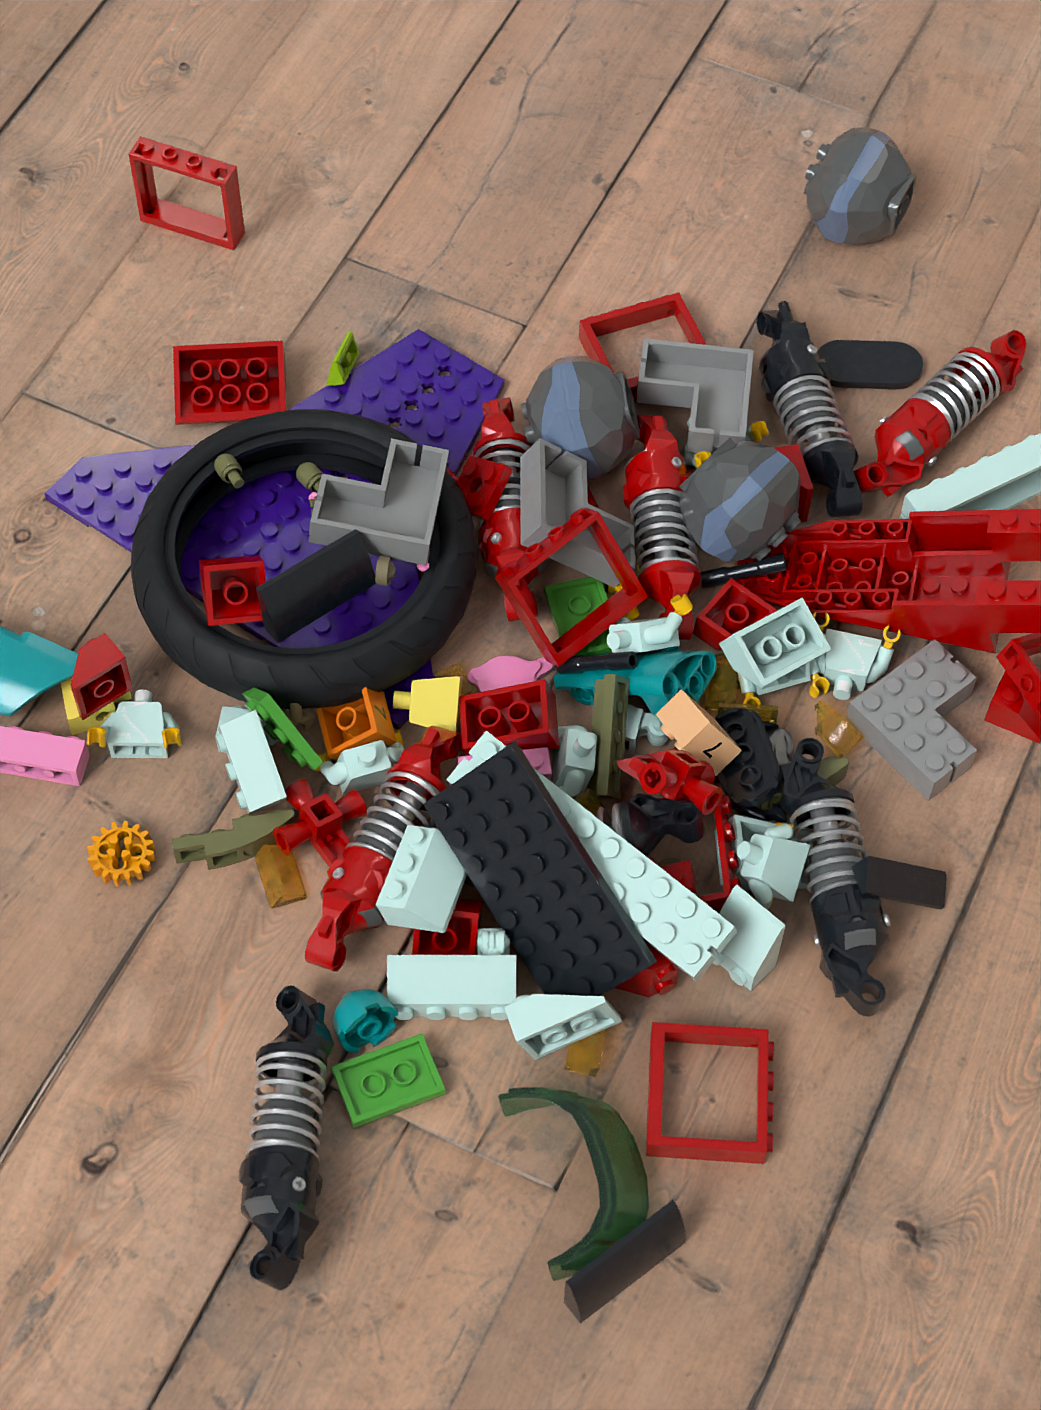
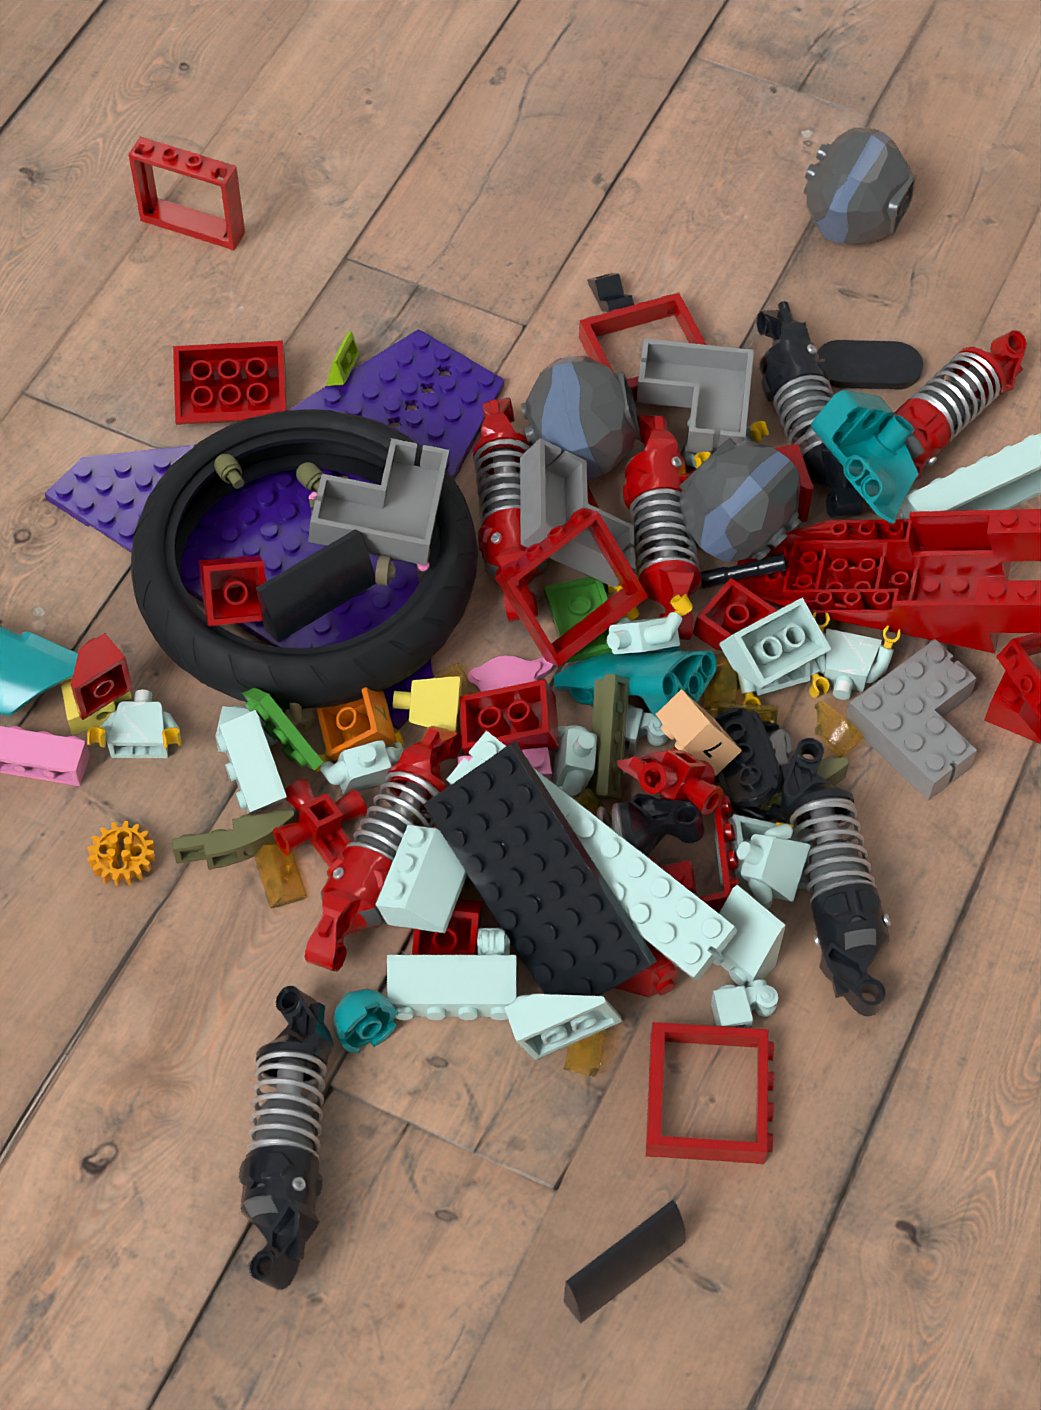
bright green plate [331,1034,446,1128] -> none
red plate [446,456,513,521] -> none
clear green piece [498,1087,649,1281] -> none
black piece [556,651,638,675] -> none
black slope [852,856,947,910] -> none
none -> black slope [587,273,634,312]
none -> light aqua brick [711,980,778,1028]
none -> teal panel [811,390,918,524]

